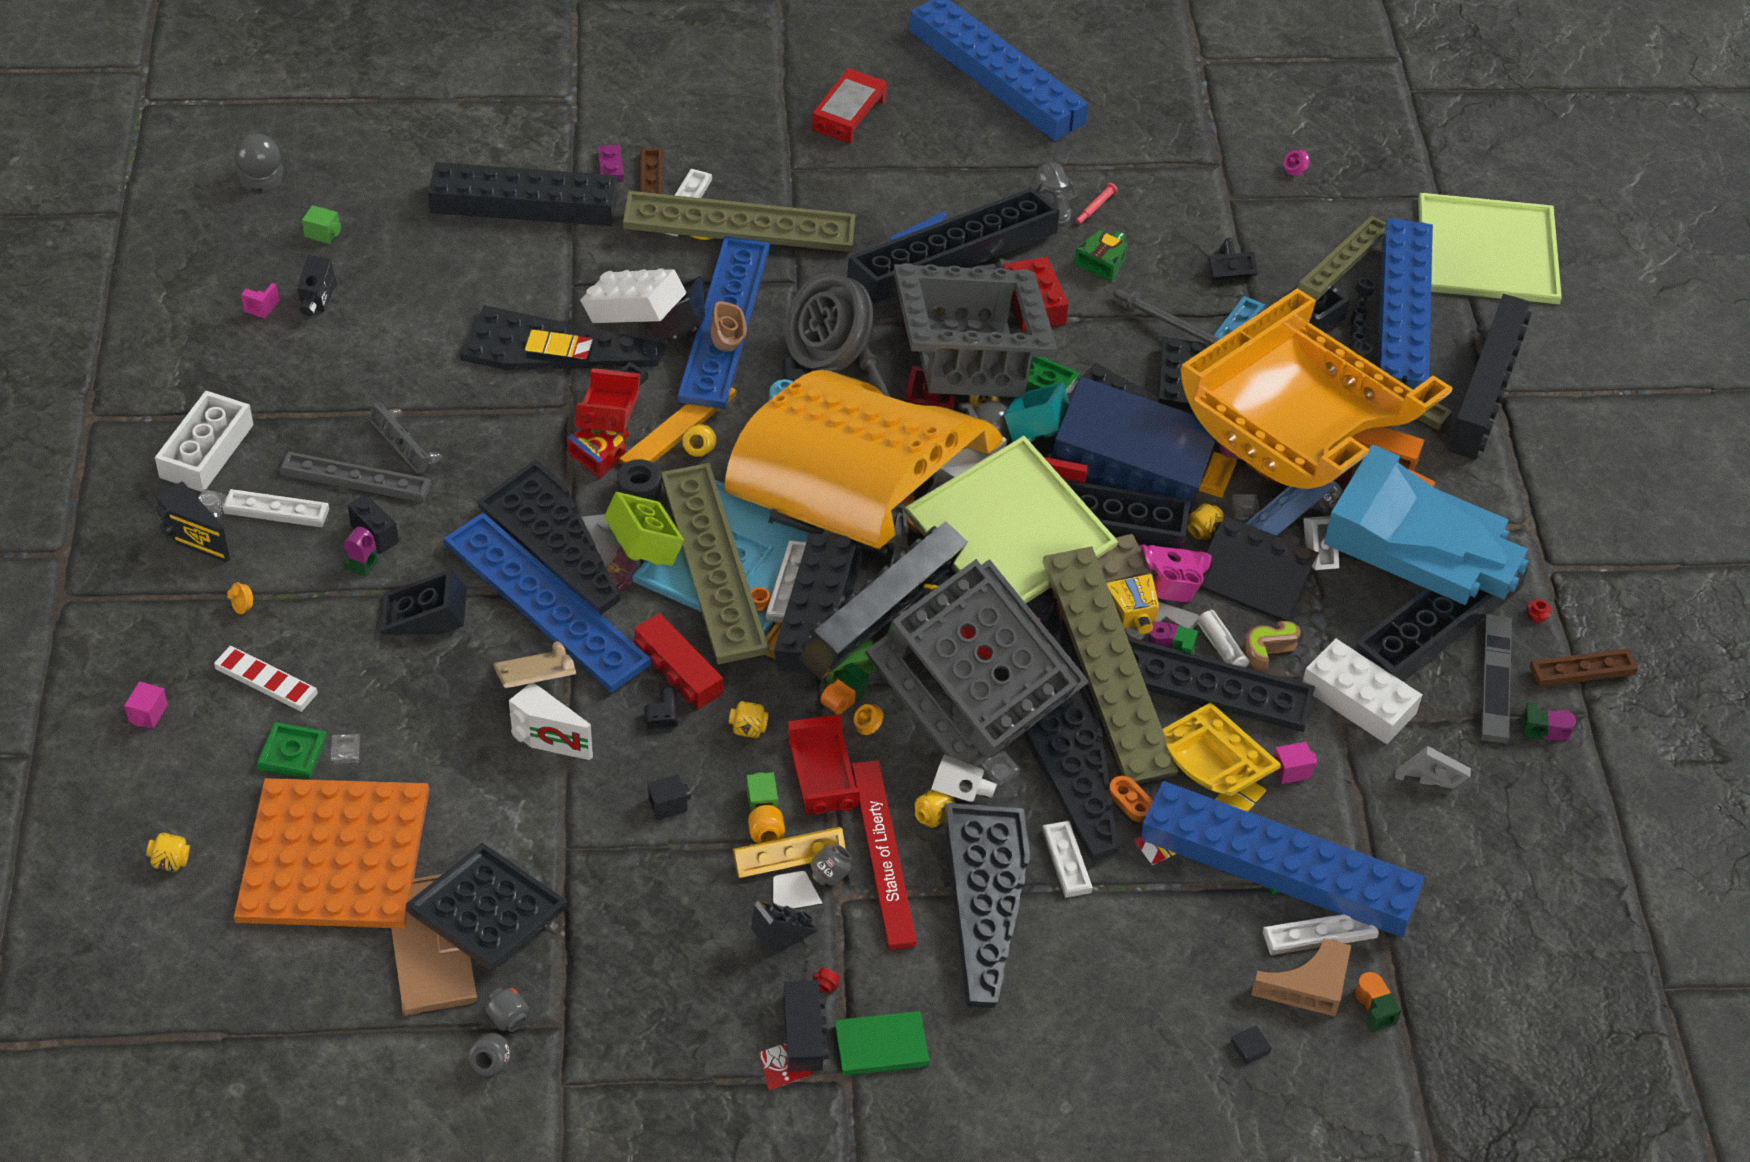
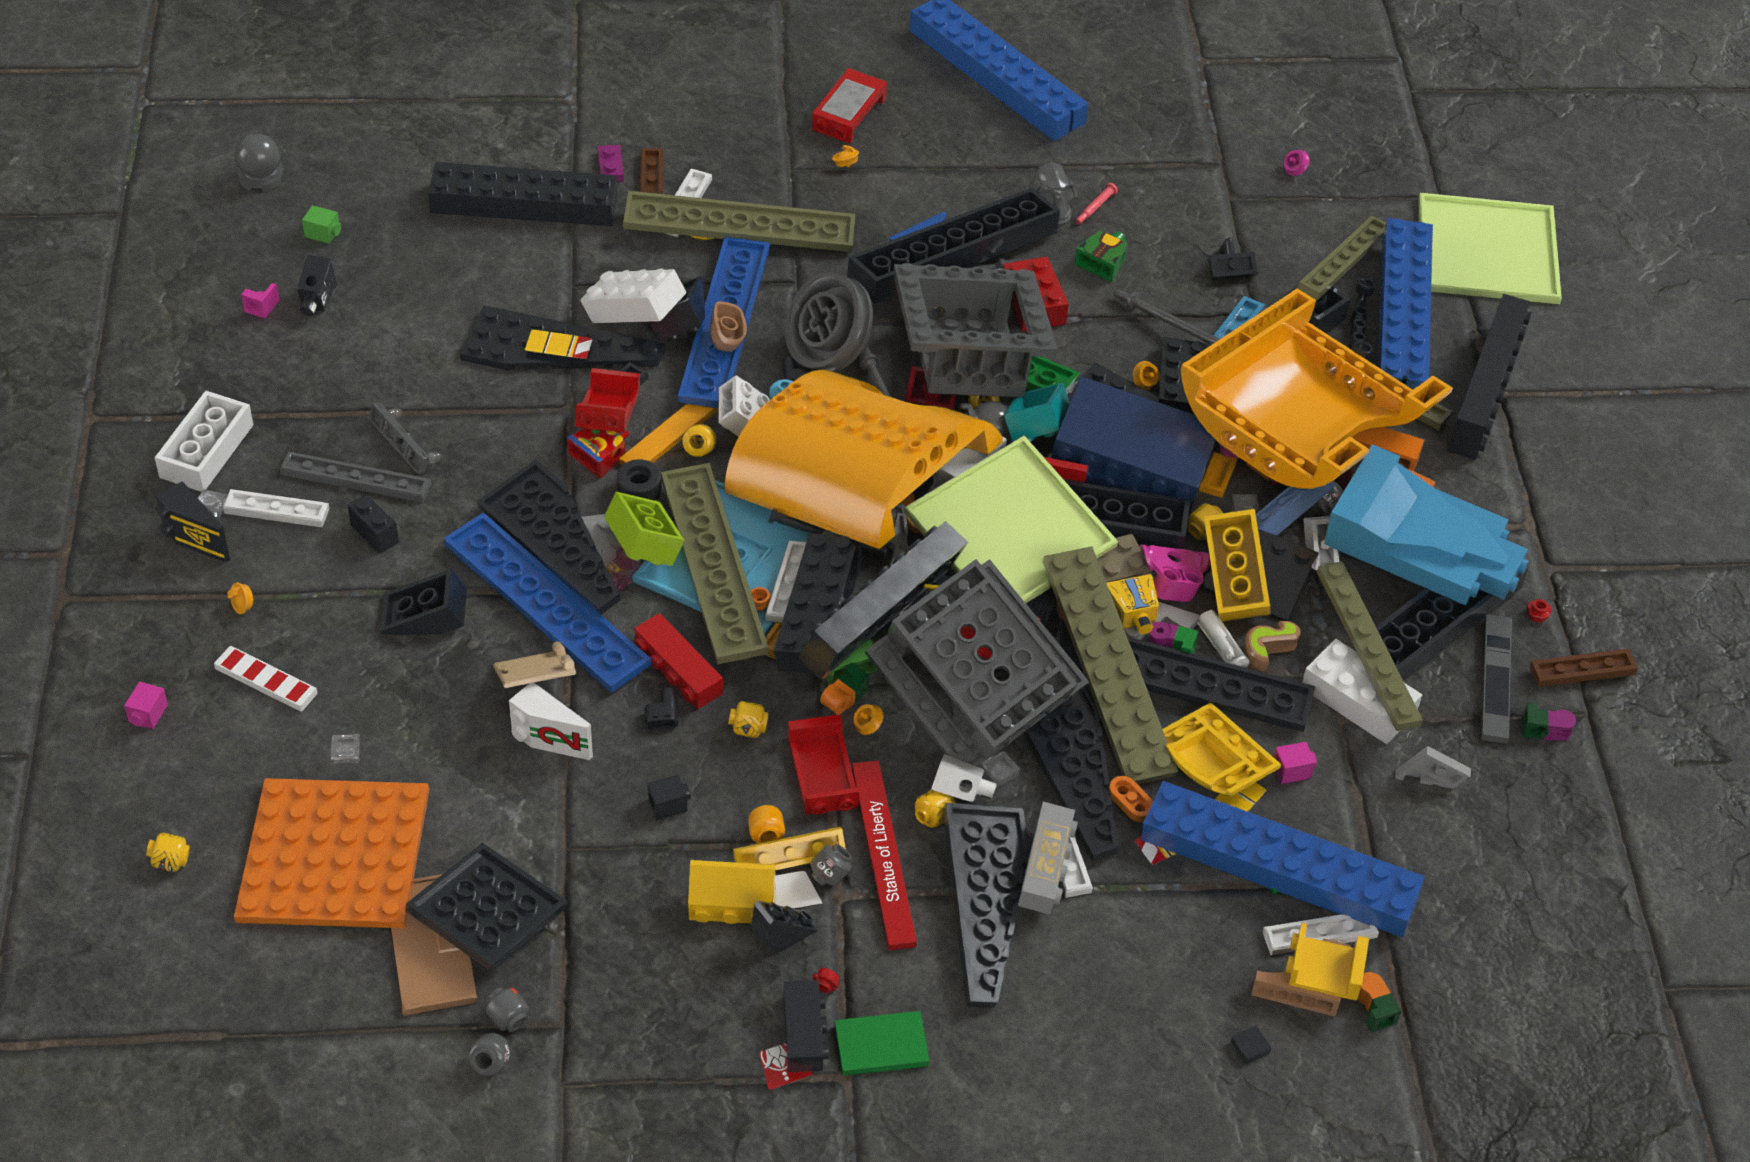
green tile [257,722,327,780] -> none
magenta leg [343,527,378,577] -> none
bright green brick [747,772,778,813] -> none
none -> yellow slope [688,860,776,924]
none -> white brick [719,375,770,437]
none -> light orange hat [832,145,859,167]
none -> light grey brick [1018,802,1078,914]
none -> light orange hat [1132,361,1159,390]
none -> yellow brick [1204,509,1271,622]
none -> yellow panel [1285,923,1369,1001]
none -> olive plate [1317,561,1423,731]

